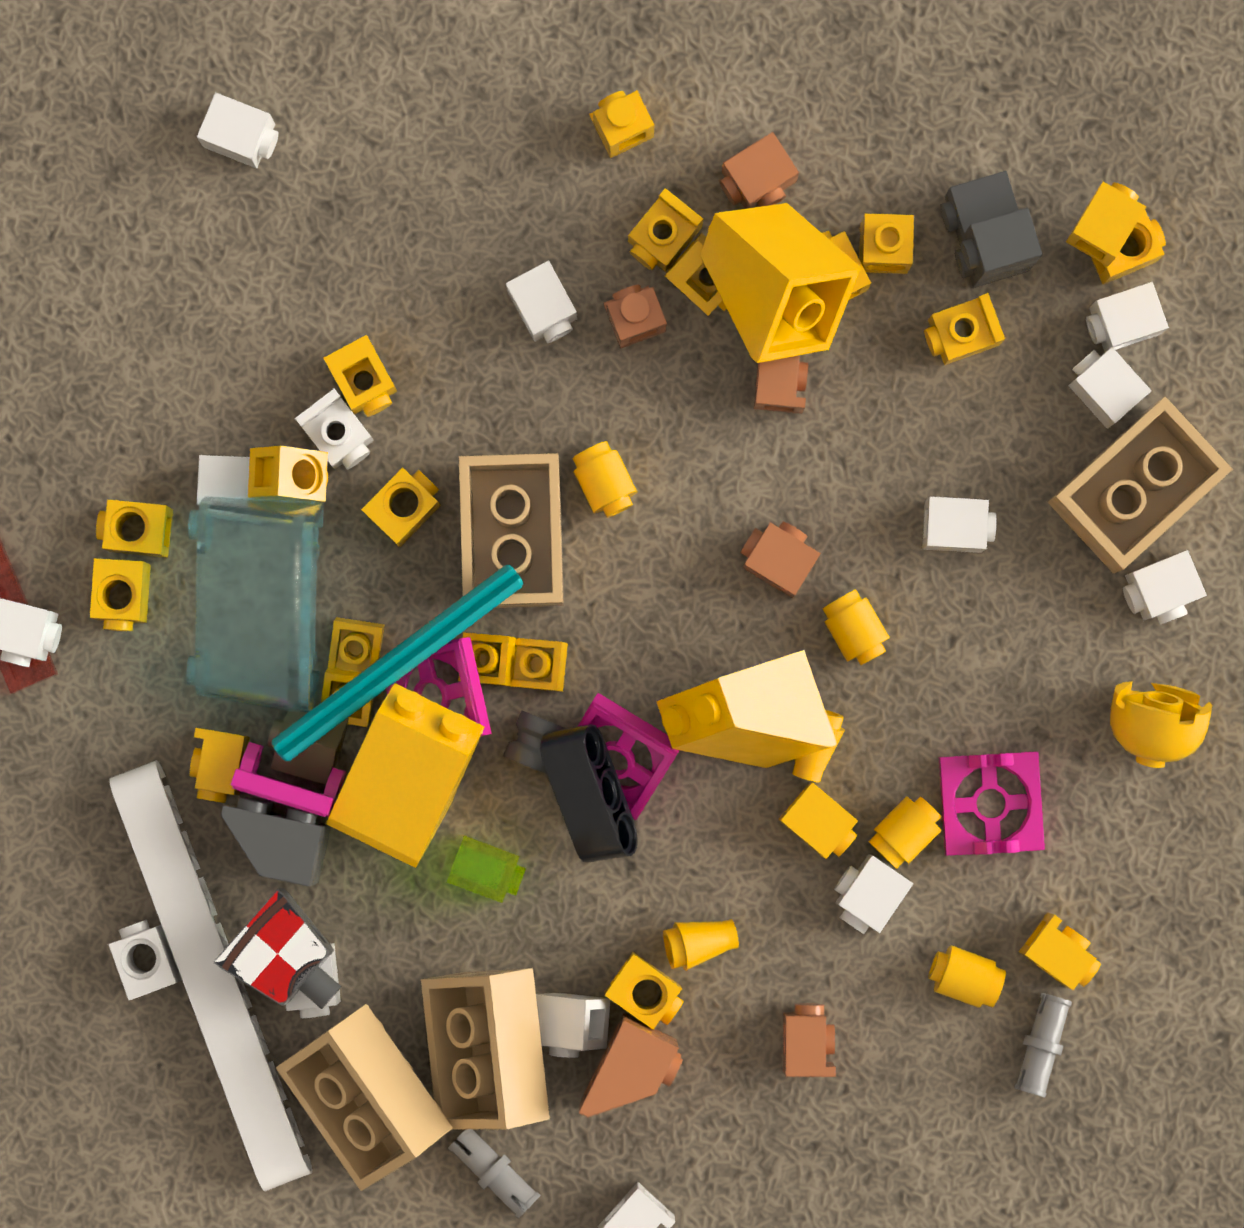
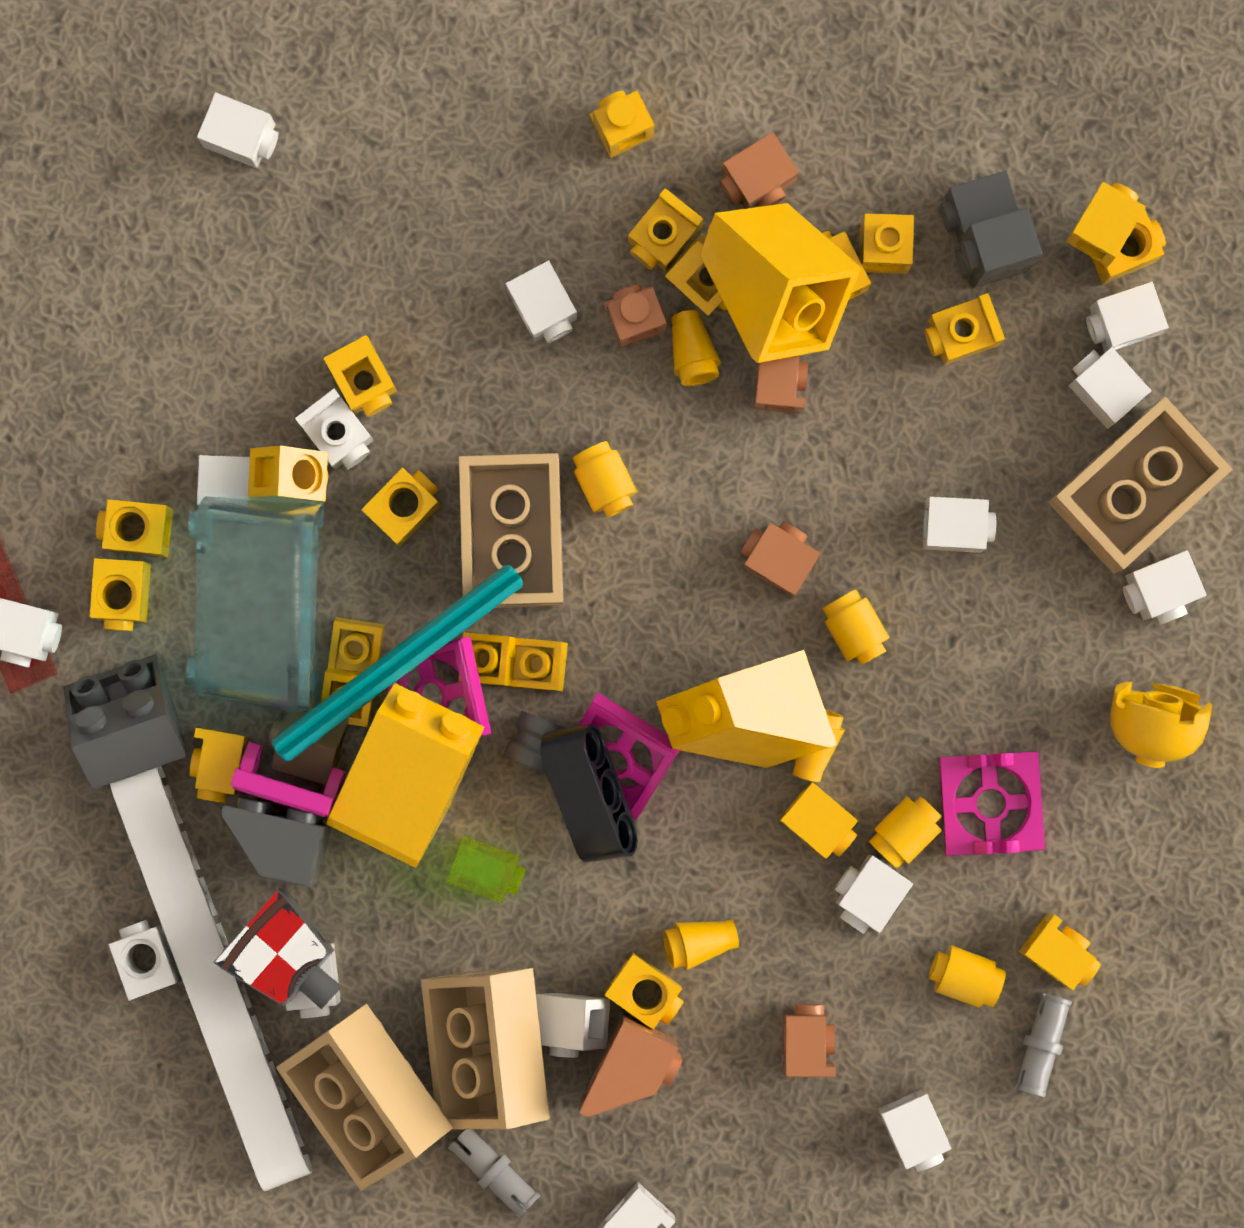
none -> dark grey slope [64,654,187,790]
none -> yellow cone [671,310,721,386]
none -> white brick [878,1089,952,1172]

